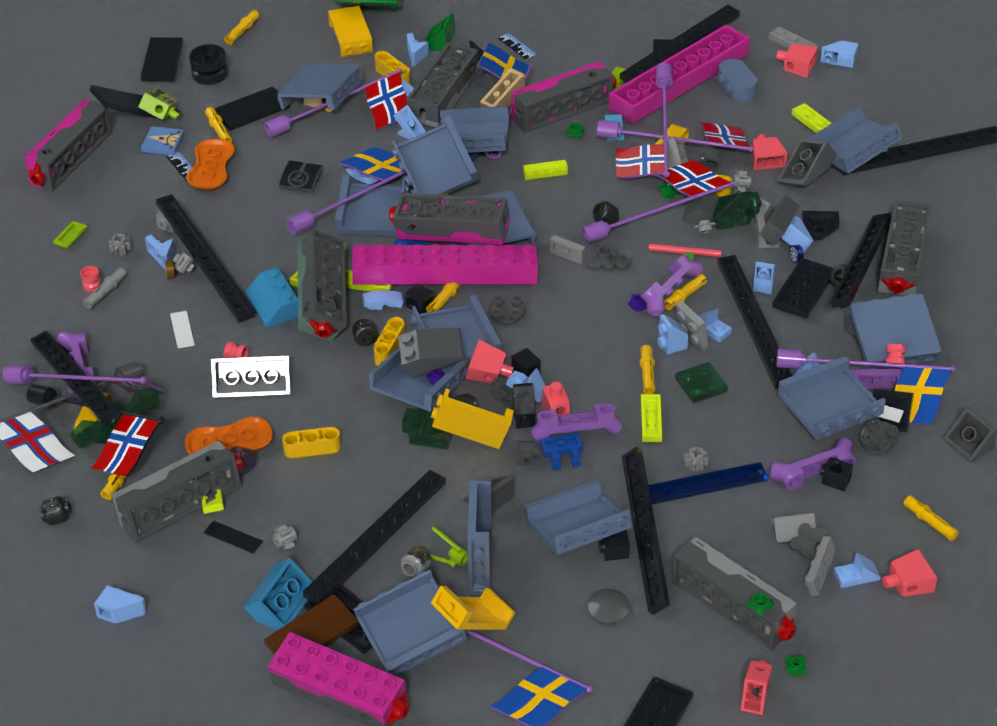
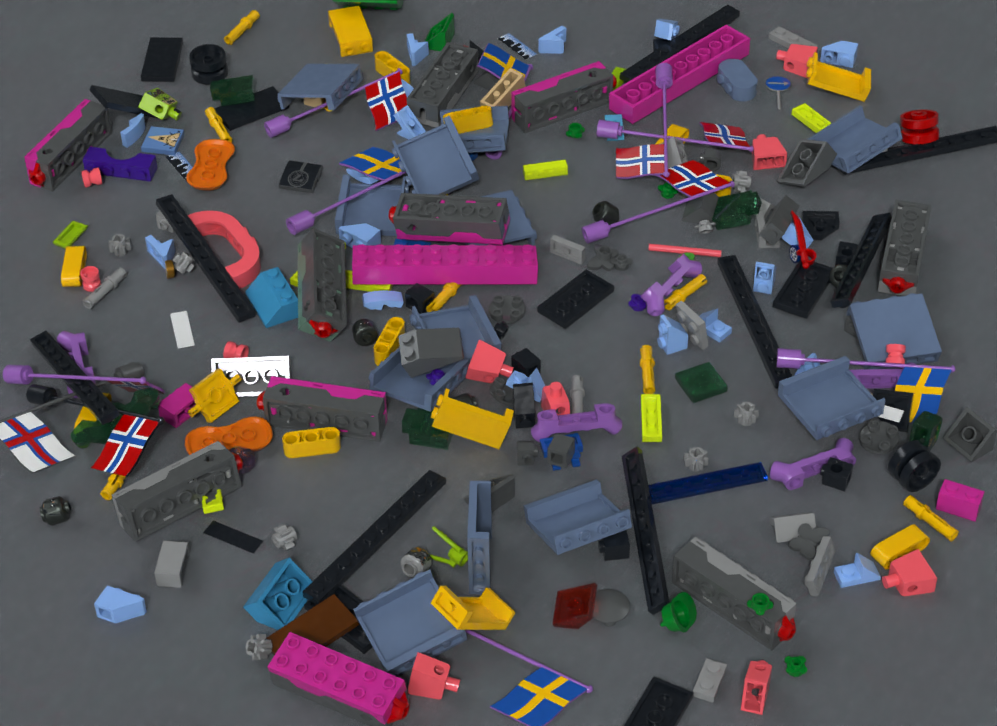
none -> yellow beam [61,246,87,287]
none -> coral wheel [81,167,102,188]
none -> dark purple arch [83,147,158,182]
none -> light blue slope [120,113,146,148]
none -> light grey panel [154,541,190,588]
none -> dark pink brick [158,383,196,428]
none -> coral arch [187,211,261,289]
none -> yellow plate [188,369,241,423]
none -> clear green piece [210,75,255,106]
none -> light grey gear [246,634,272,660]
none -> dark grey piece [257,376,388,442]
none -> light blue slope [338,223,381,248]
none -> coral torso [407,652,461,700]
none -> yellow beam [443,106,493,134]
none -> black plate [494,321,509,339]
none -> black plate [537,269,614,329]
none -> light blue slope [538,26,566,54]
none -> dark grey brick [547,434,575,468]
none -> clear red slope [553,583,597,629]
none -> light grey pin [570,375,585,414]
none -> light blue slope [654,18,680,40]
none -> green piece [660,592,697,633]
none -> light grey plate [693,658,727,702]
none -> light grey gear [734,402,759,426]
none -> blue piece [766,76,791,110]
none -> red sword [791,210,816,269]
none -> yellow panel [806,52,871,102]
none -> black brick [835,241,858,266]
none -> yellow beam [870,524,930,570]
none -> black wheel [888,440,941,492]
none -> red wheel [900,109,940,144]
none -> clear green torso [909,411,943,451]
none -> dark pink brick [936,479,985,522]

